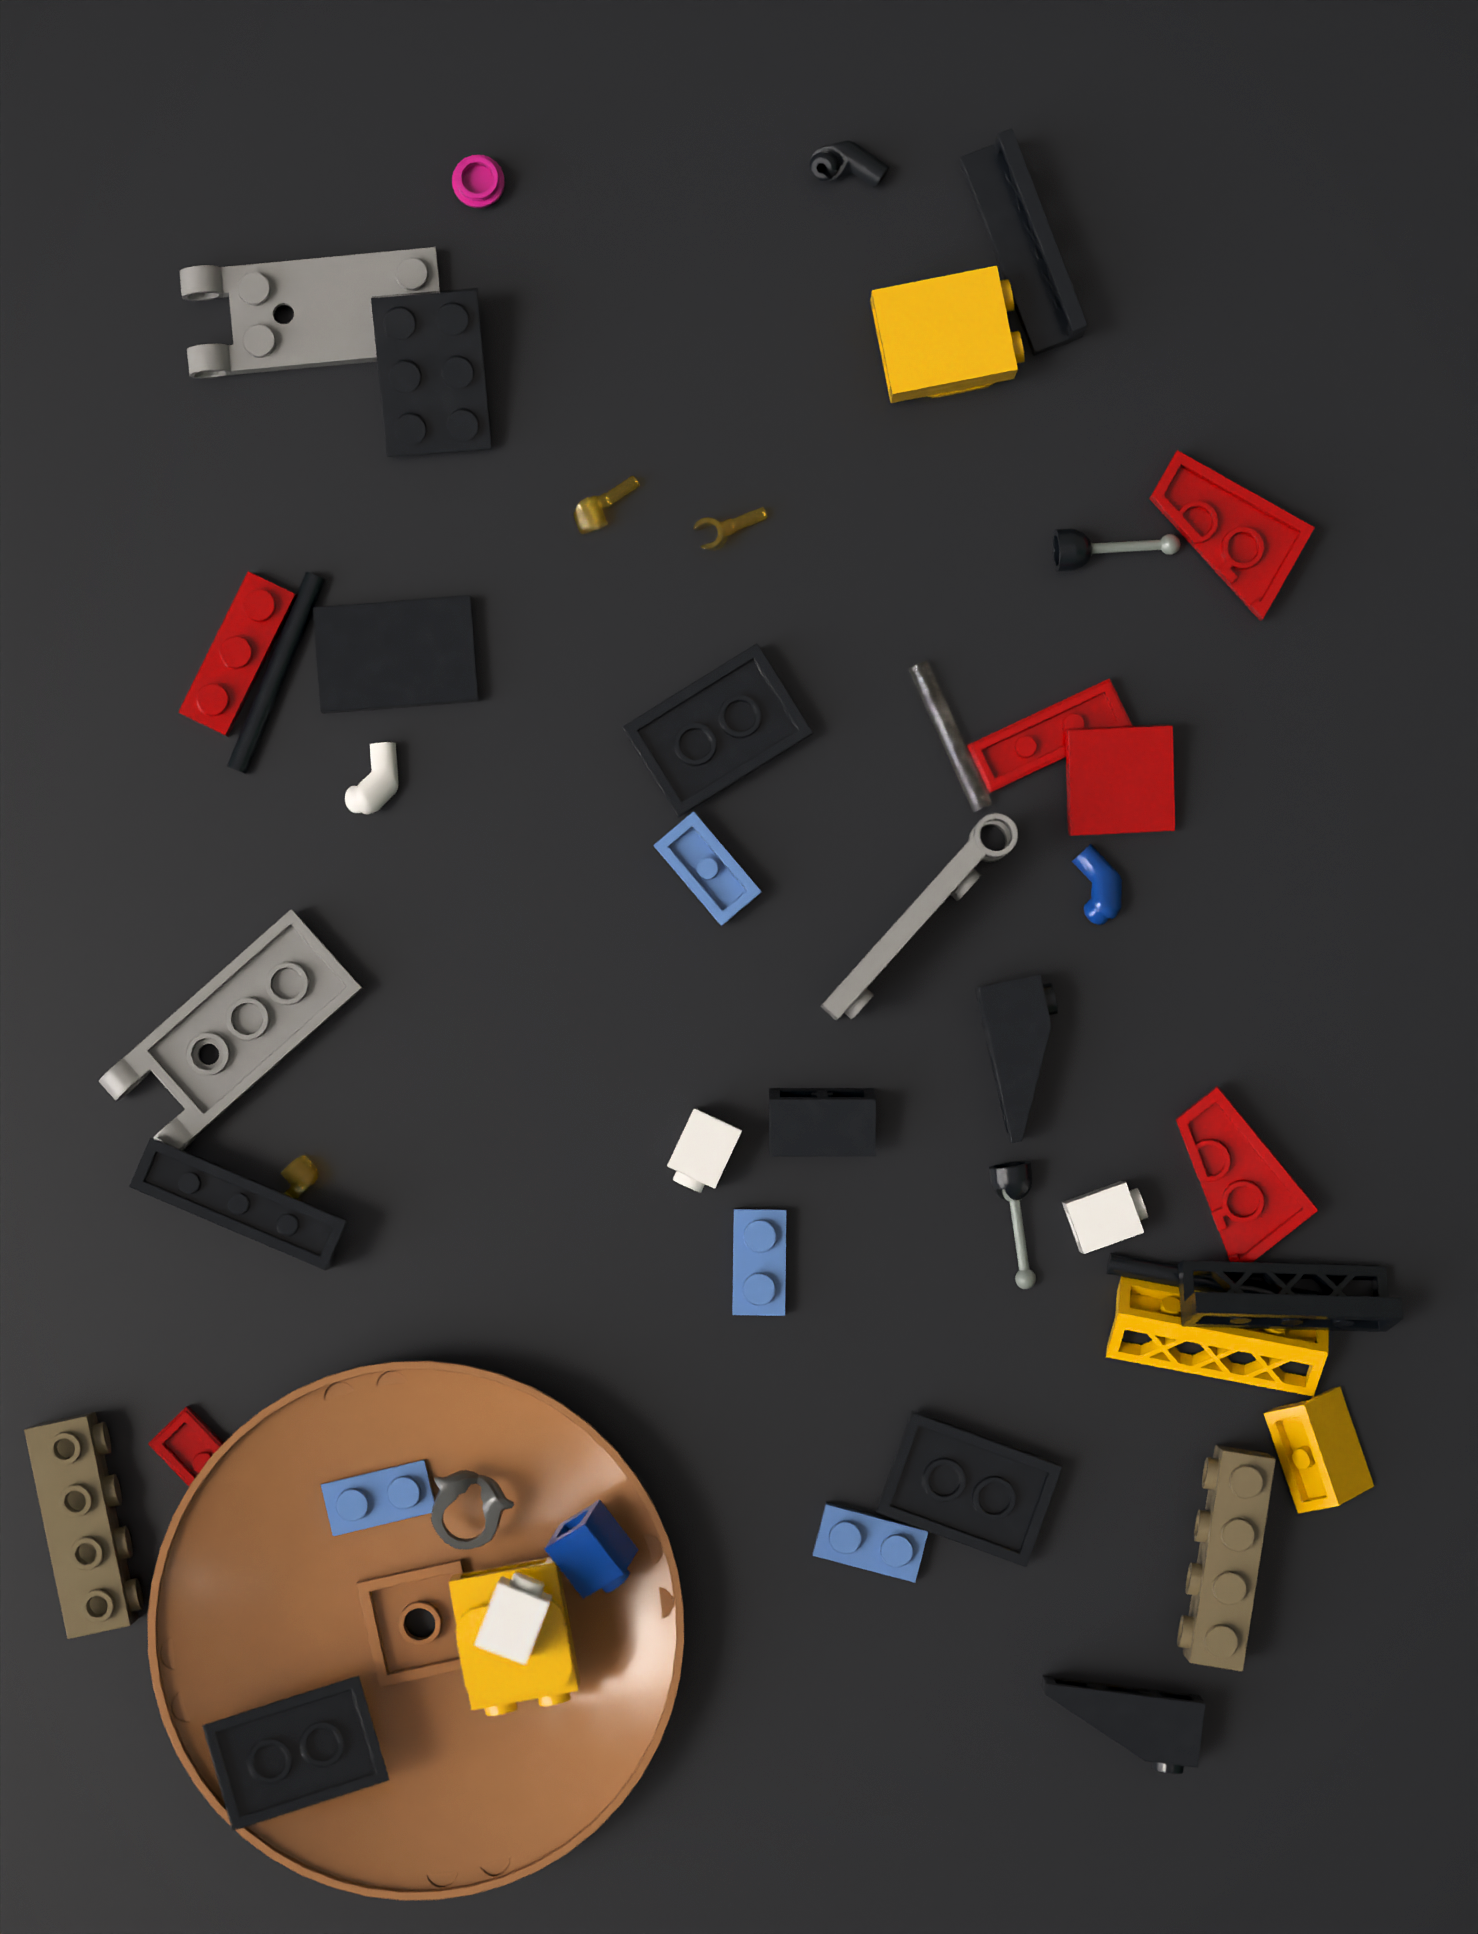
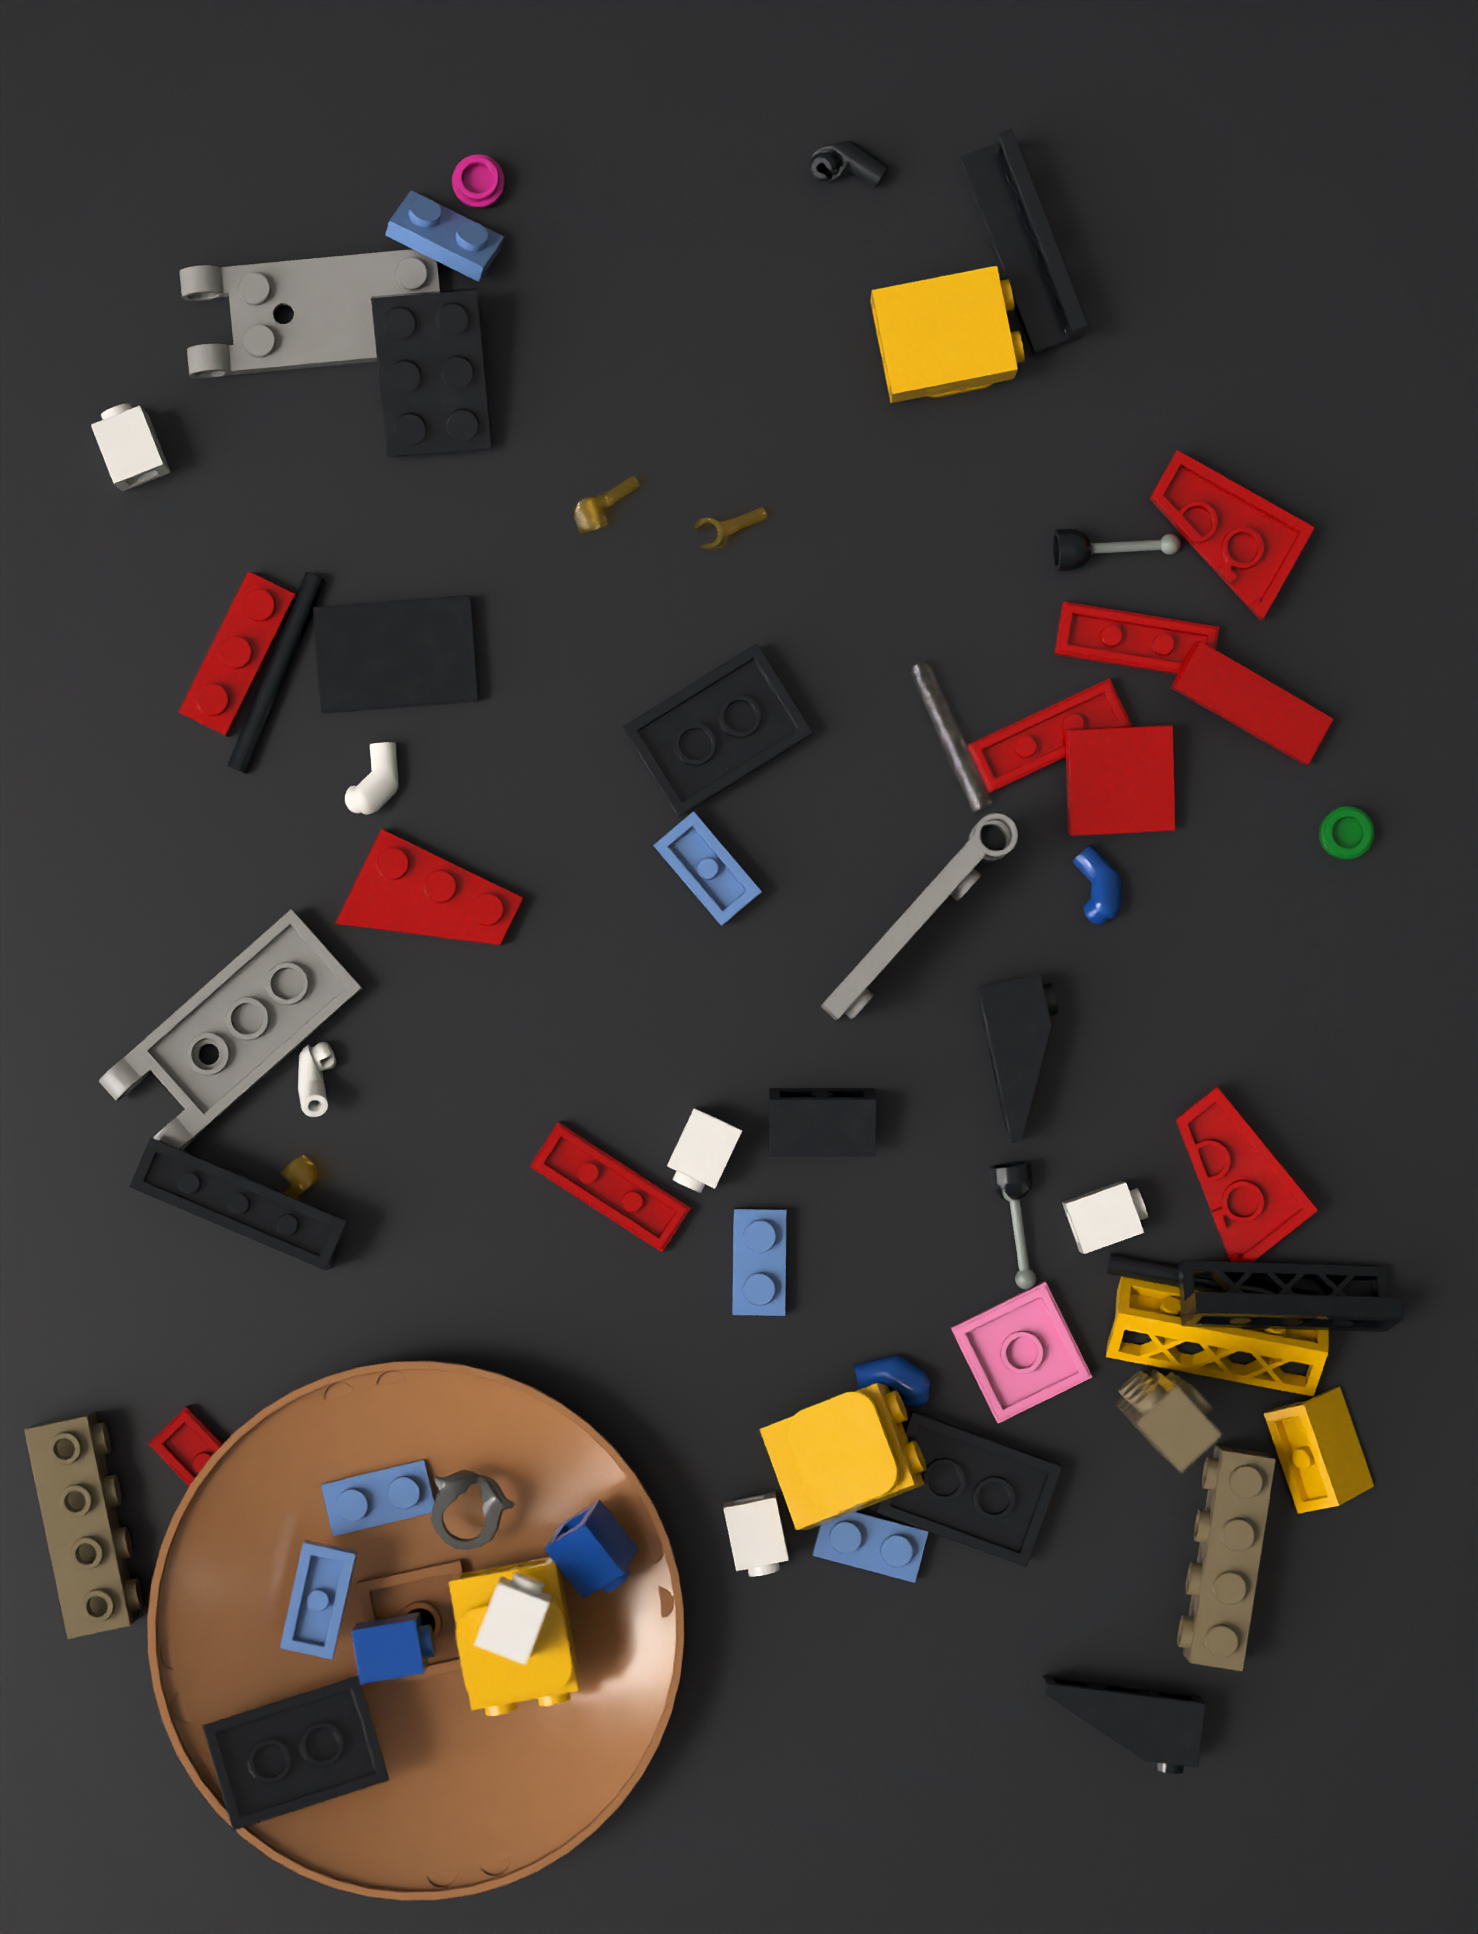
none -> white brick [91,403,171,492]
none -> medium blue plate [280,1540,358,1660]
none -> white arm [298,1042,336,1117]
none -> red wing [335,829,524,946]
none -> blue brick [351,1612,436,1684]
none -> medium blue plate [385,190,504,282]
none -> red tile [529,1122,691,1252]
none -> white brick [723,1492,789,1577]
none -> yellow brick [760,1383,926,1530]
none -> blue arm [854,1355,931,1407]
none -> bright pink tile [950,1281,1092,1424]
none -> red tile [1054,601,1220,675]
none -> dark tan brick [1115,1369,1222,1472]
none -> red tile [1170,641,1333,765]
none -> green tile [1319,806,1374,860]

